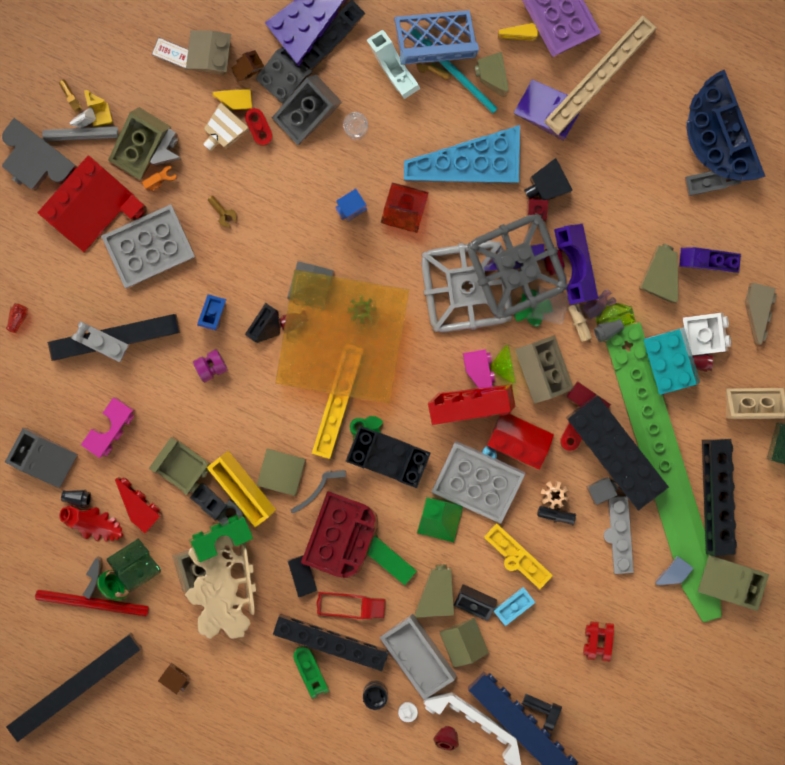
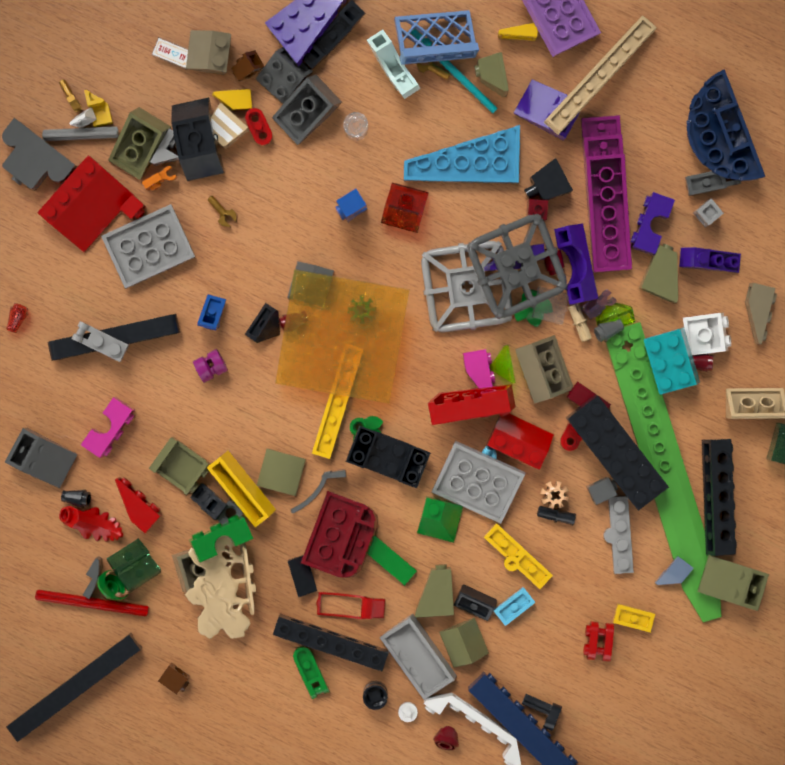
none -> black slope [171,97,225,181]
none -> magenta slope [581,115,632,272]
none -> yellow plate [613,603,655,633]
none -> dark purple arch [630,192,675,255]
none -> light grey brick [693,198,724,227]

